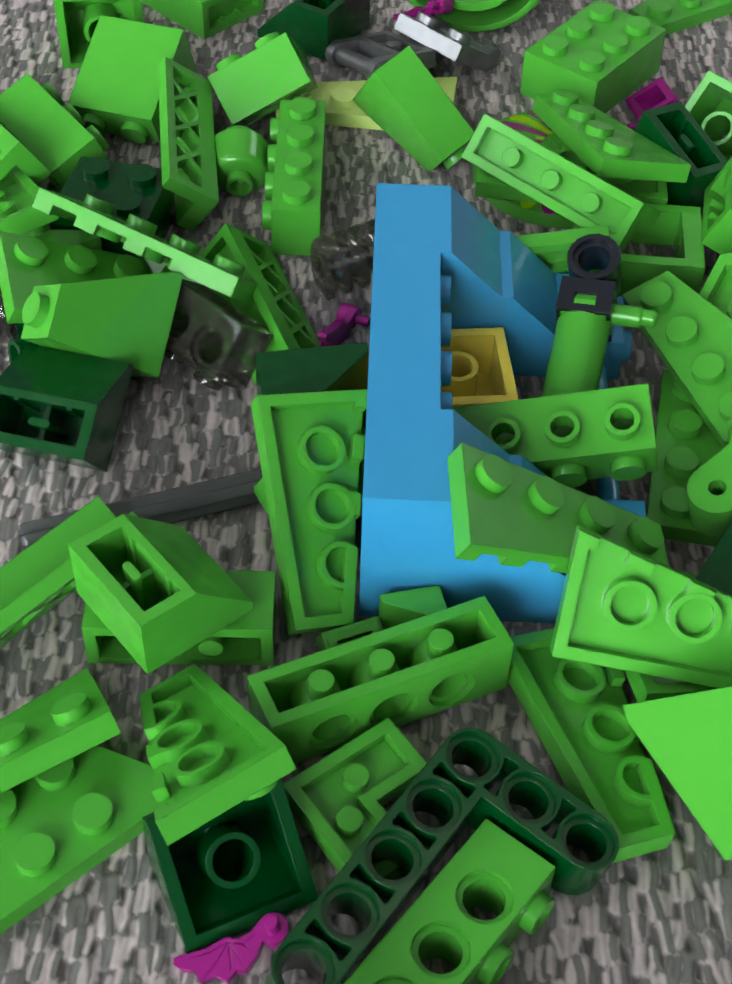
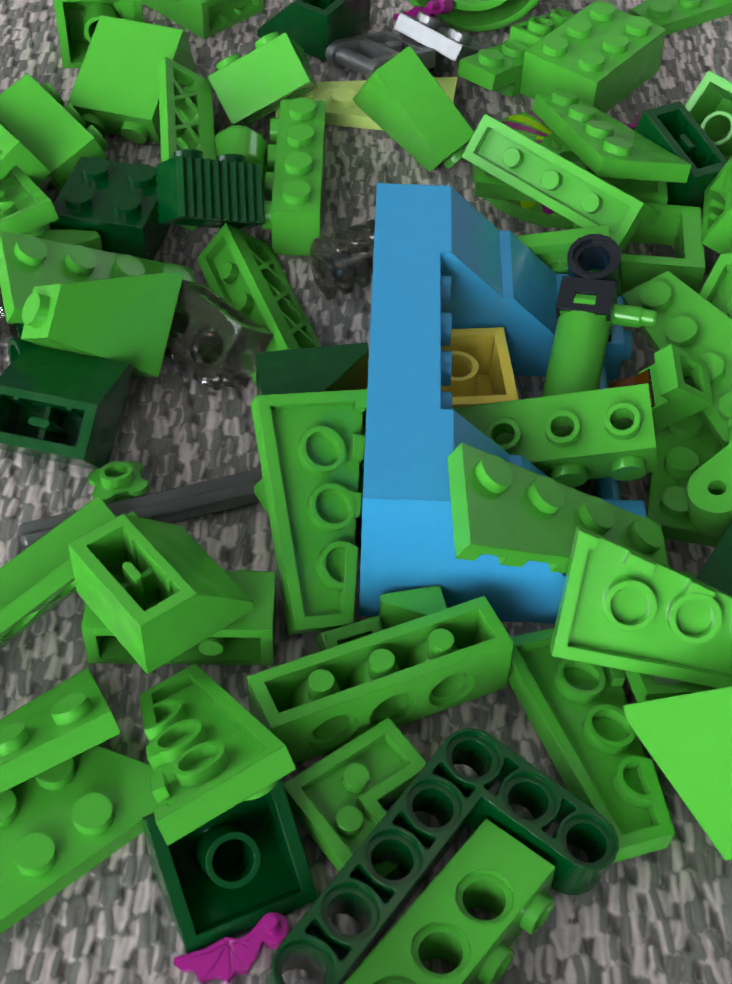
bright green wing [32,187,258,302] -> none
magenta piece [317,302,371,347] -> none
magenta slope [625,77,679,119] -> none
none -> bright green plate [88,461,149,504]
none -> dark green brick [155,149,265,230]
none -> bright green slope [457,8,575,98]
none -> bright green leg [609,344,714,432]

